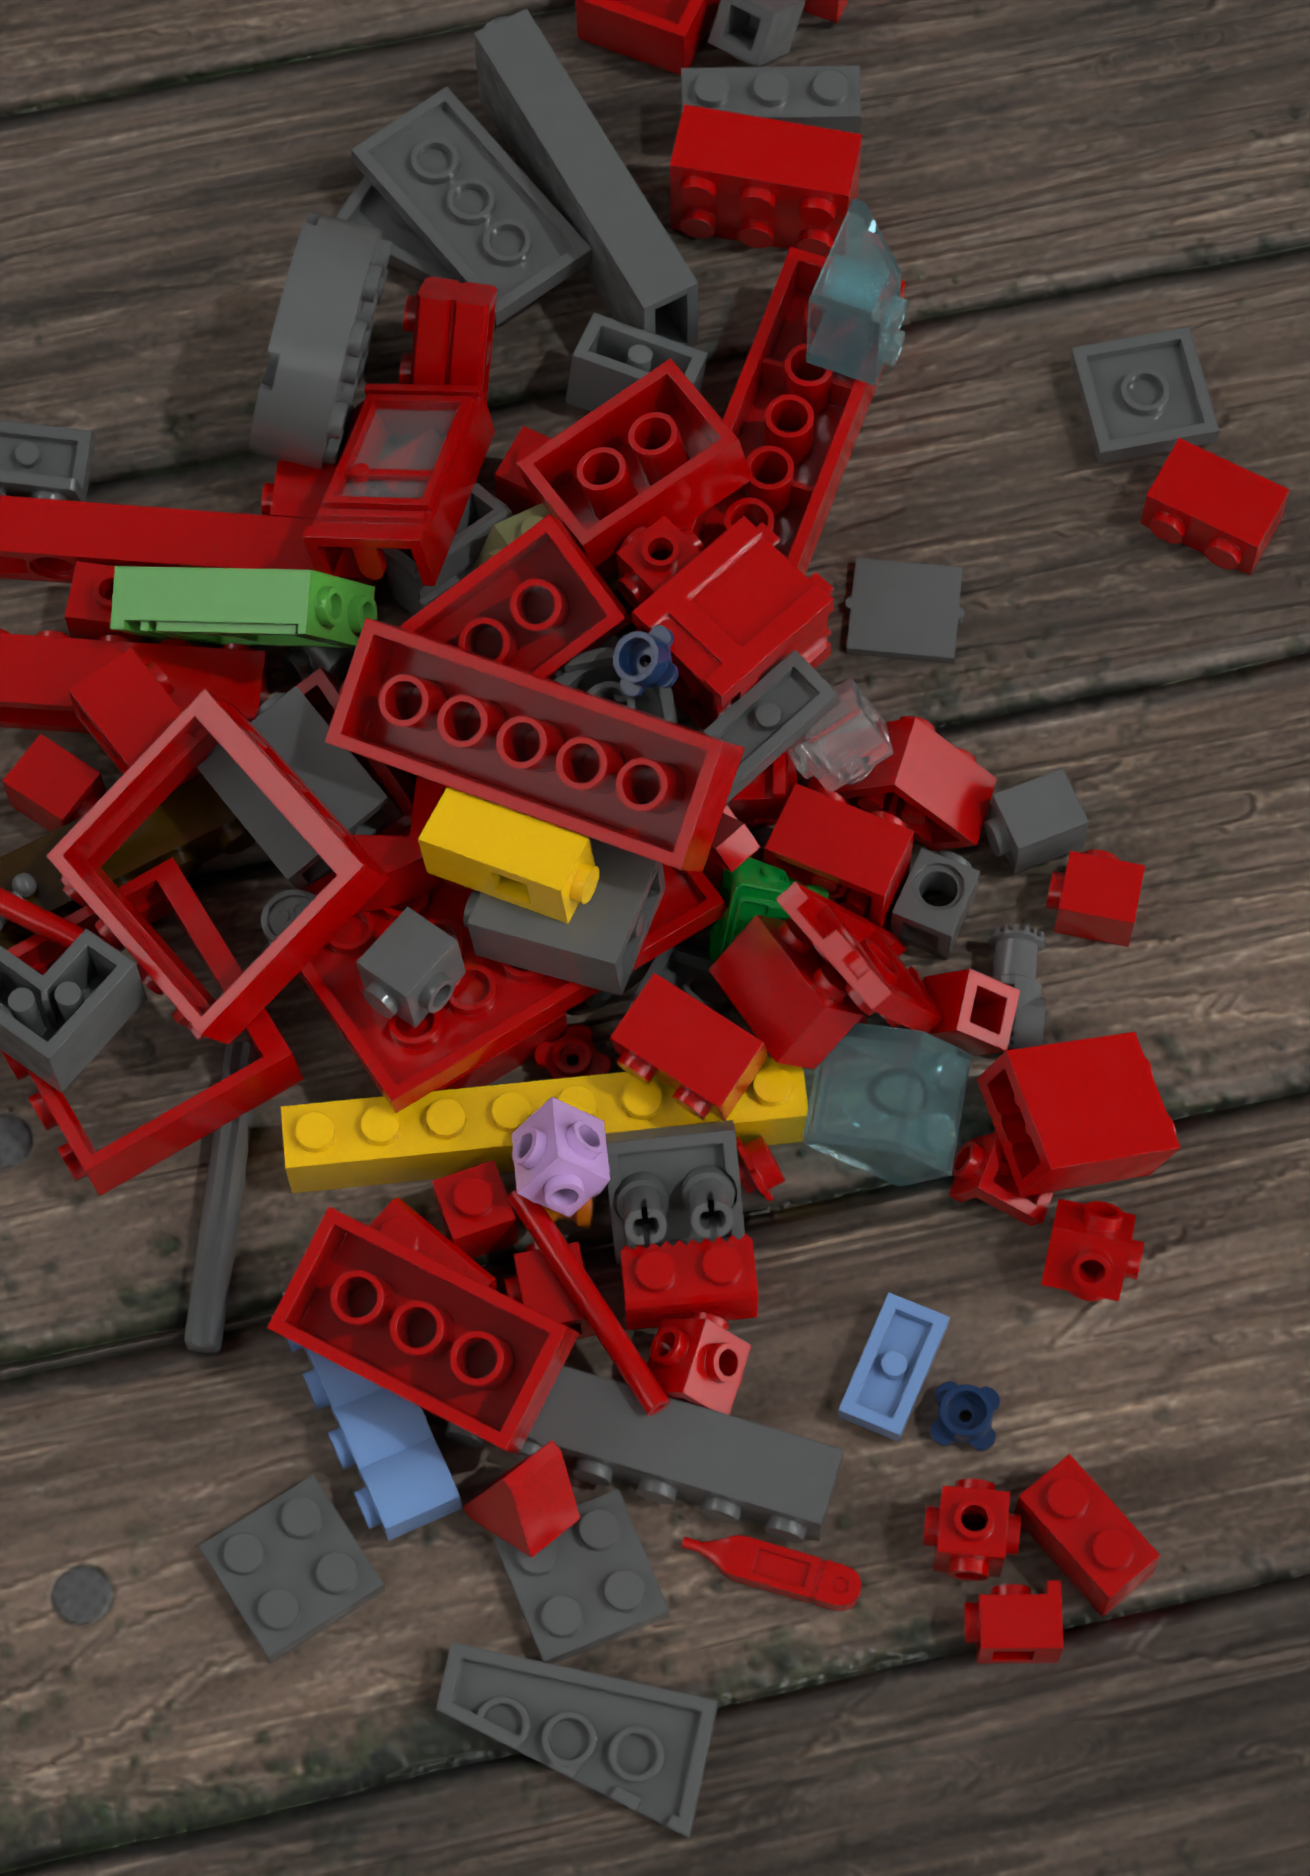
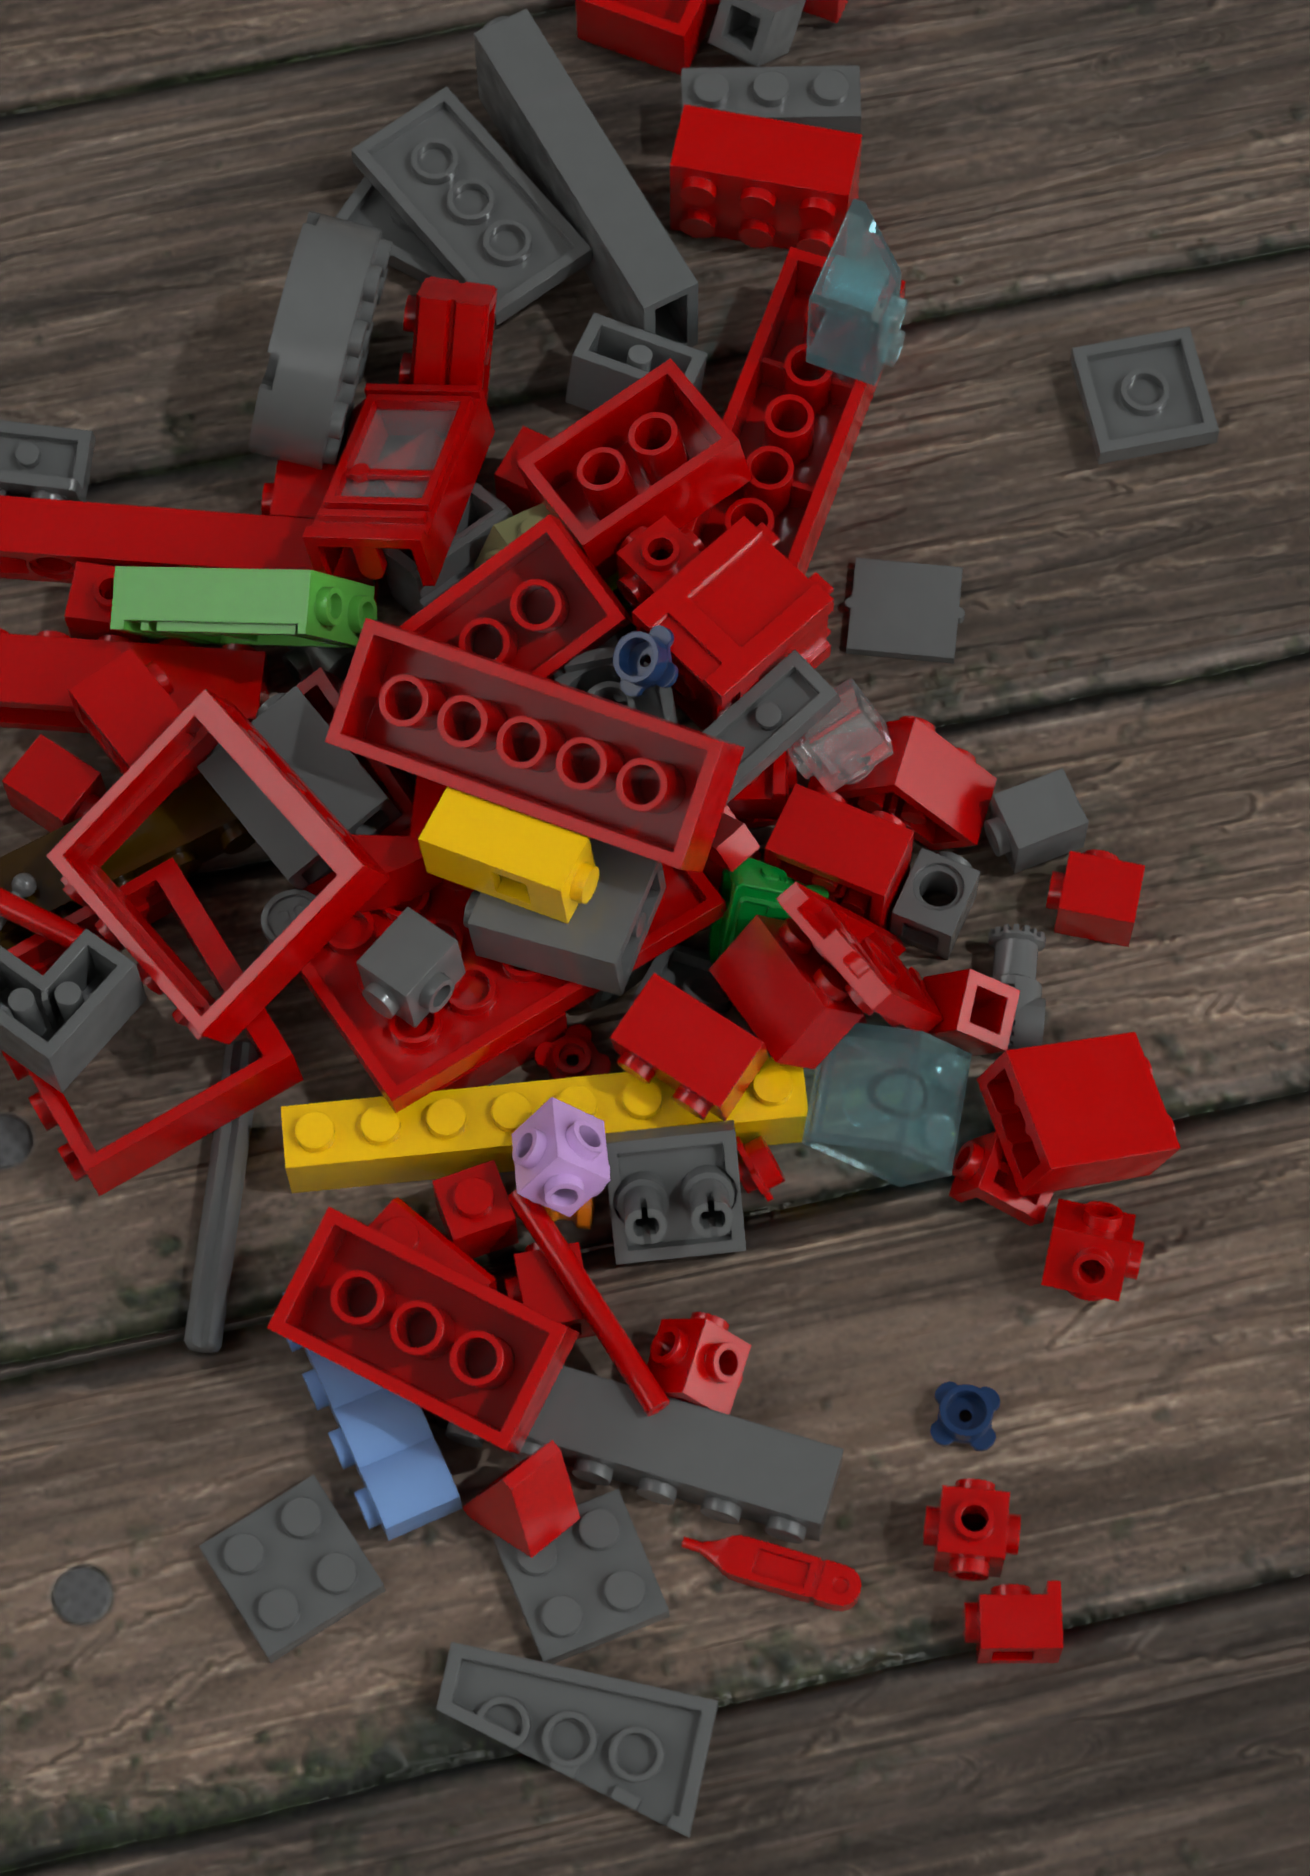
red brick [620,1234,759,1329] -> none
medium blue plate [838,1292,950,1442] -> none
red brick [1014,1454,1161,1617] -> none
red brick [1140,438,1290,576] -> none

